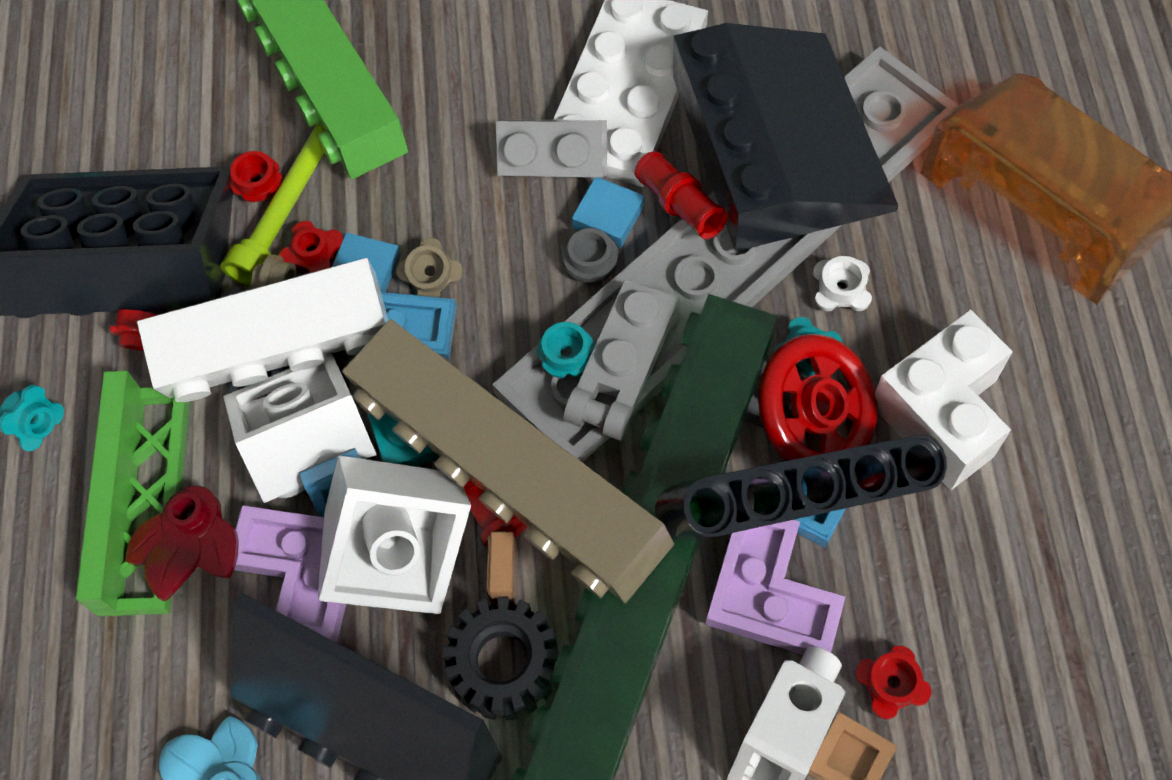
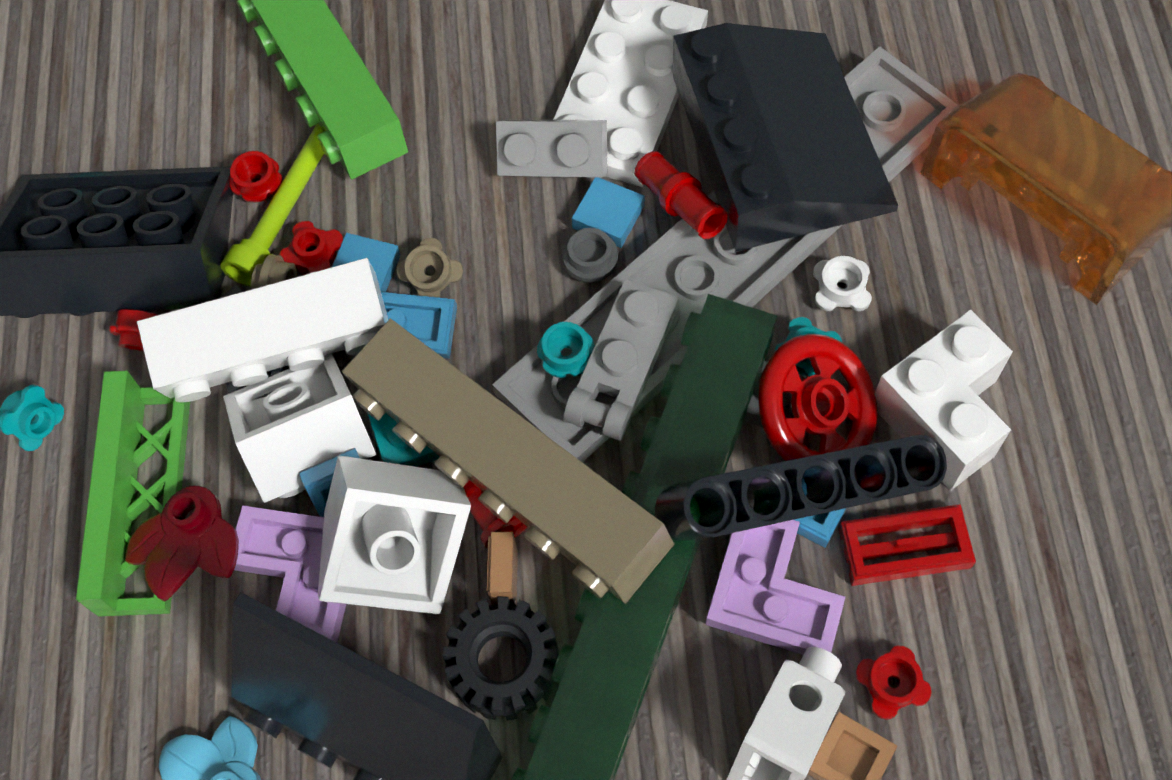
none -> red tile [838,504,976,586]

